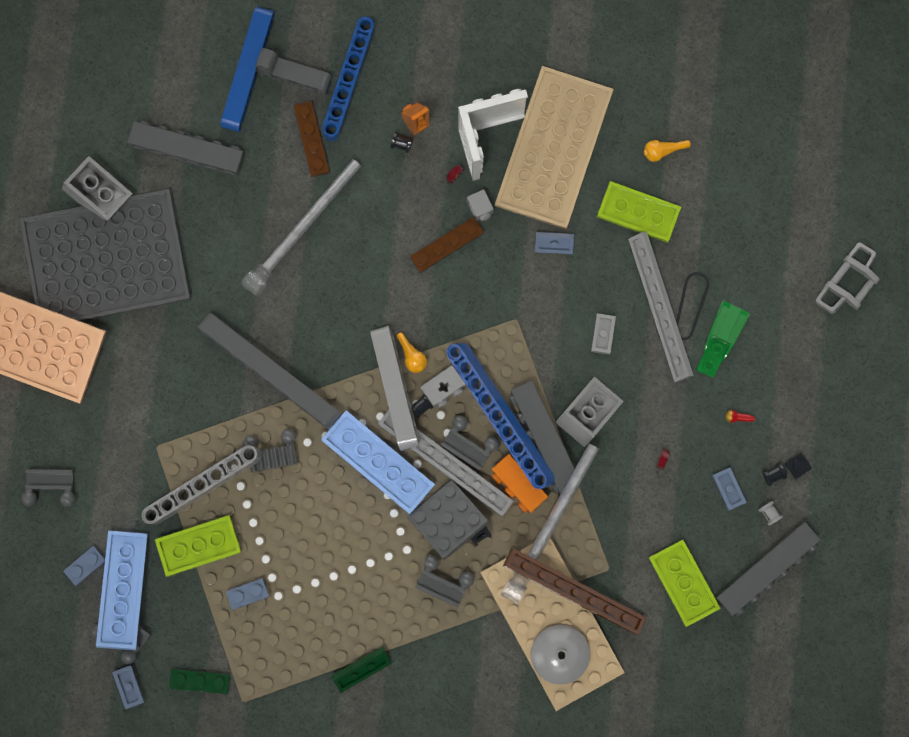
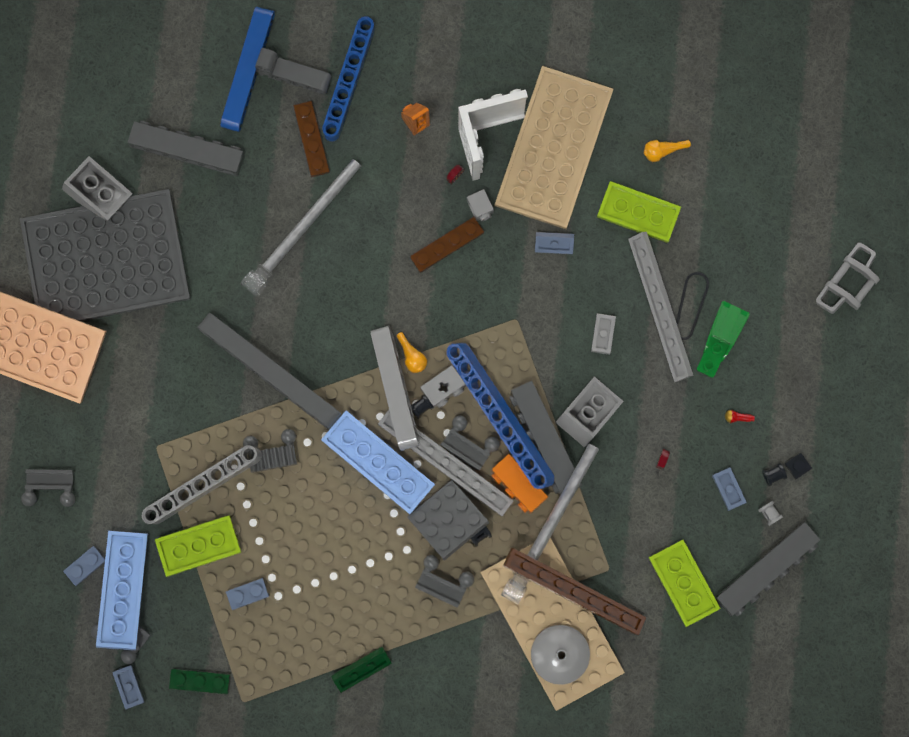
black bush [390,132,413,153] -> none

